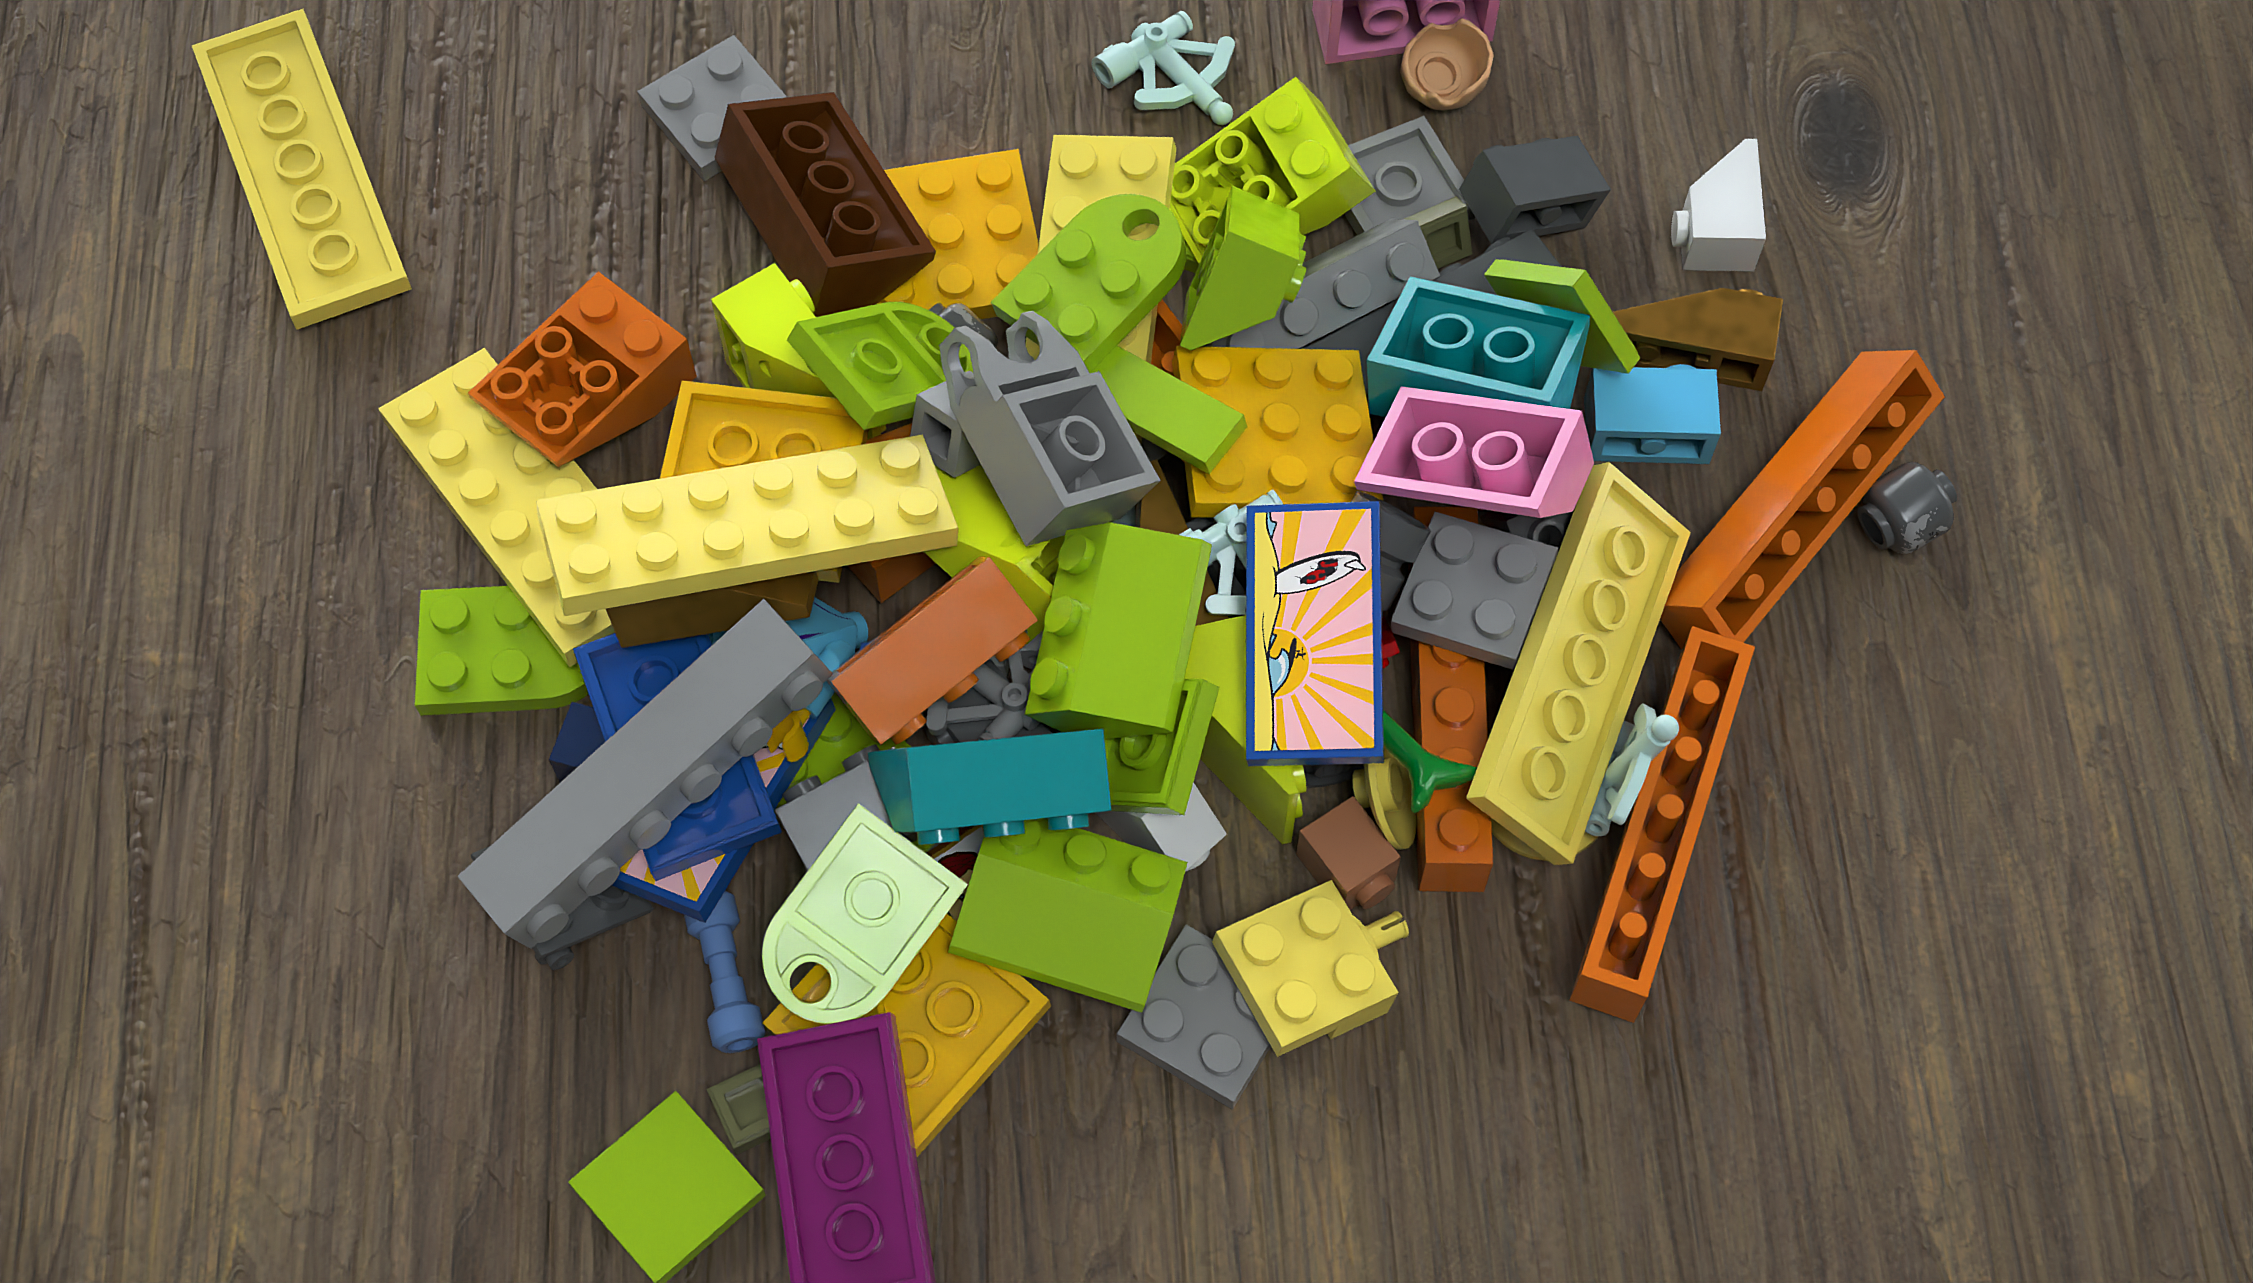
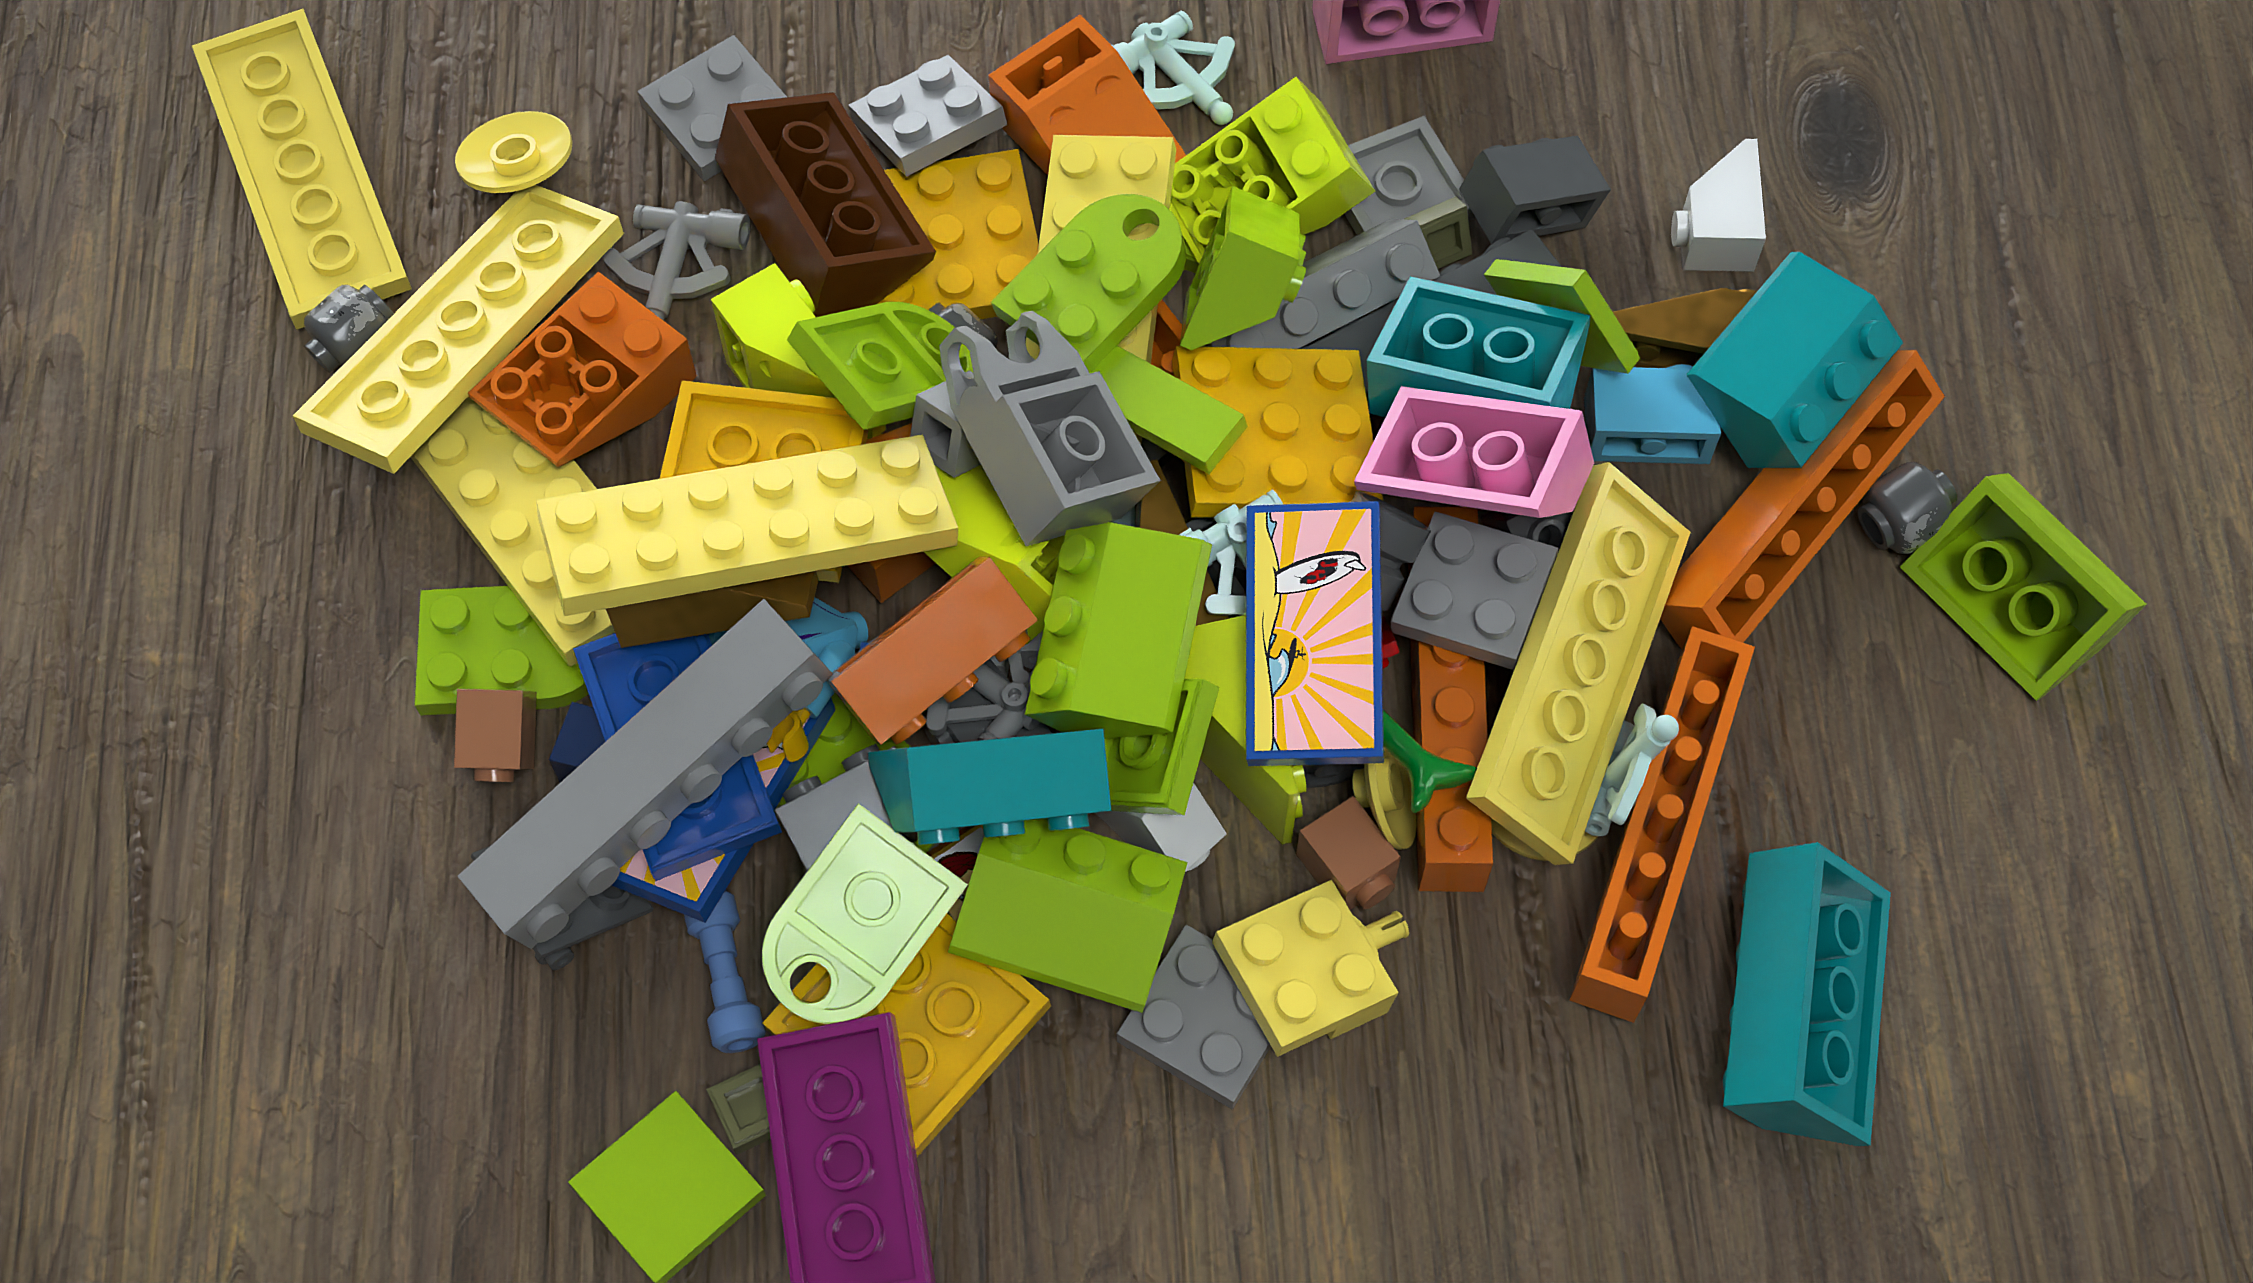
light nougat hair [1400,18,1494,110] -> none
none -> light yellow plate [293,185,624,474]
none -> dark grey head [304,284,394,373]
none -> nougat brick [454,689,537,782]
none -> light yellow dish [455,111,572,193]
none -> light grey piece [602,201,750,321]
none -> light grey plate [849,55,1007,177]
none -> orange slope [988,15,1186,175]
none -> teal slope [1686,252,1903,468]
none -> teal slope [1723,842,1891,1146]
none -> lime slope [1900,473,2147,701]

